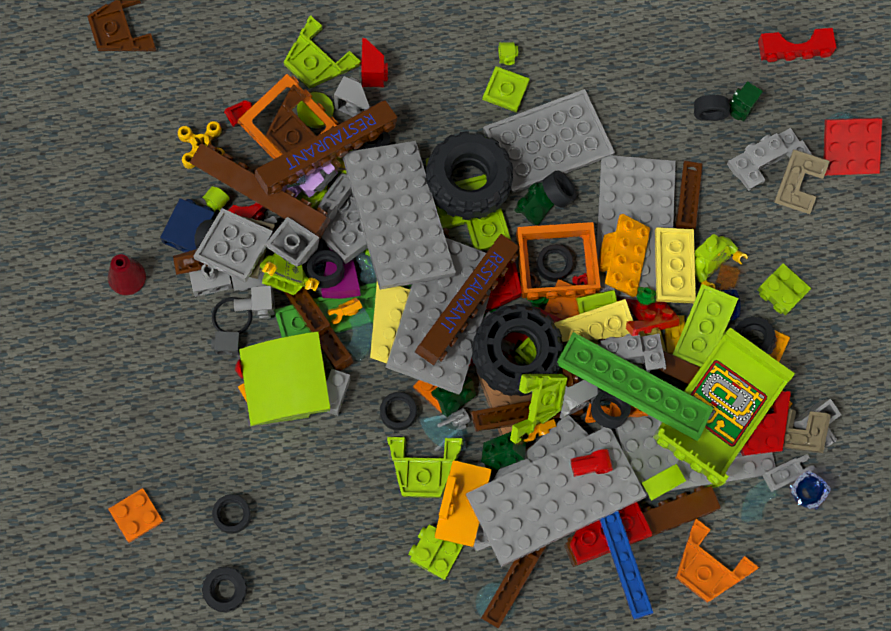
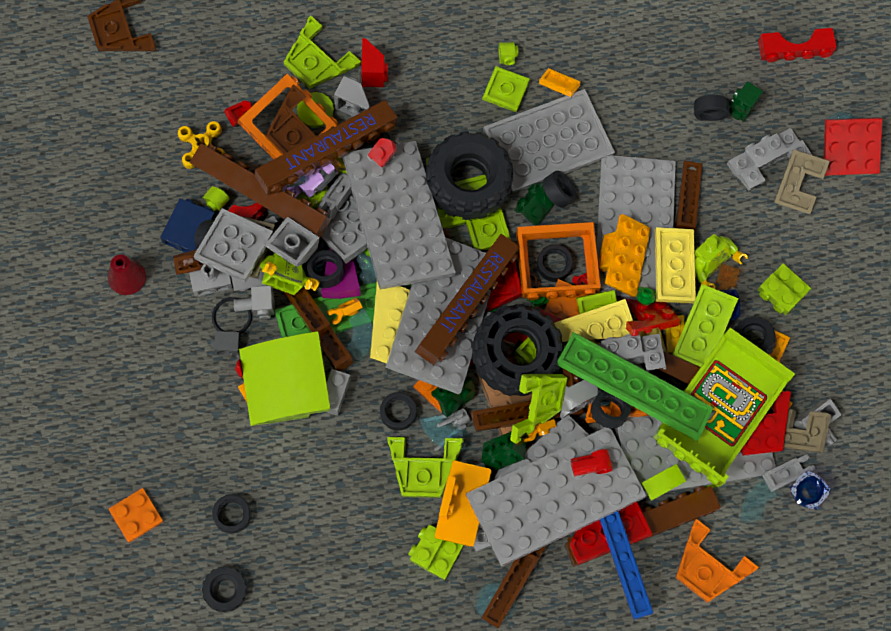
none -> red plate [368,138,397,167]
none -> light orange plate [539,68,580,97]

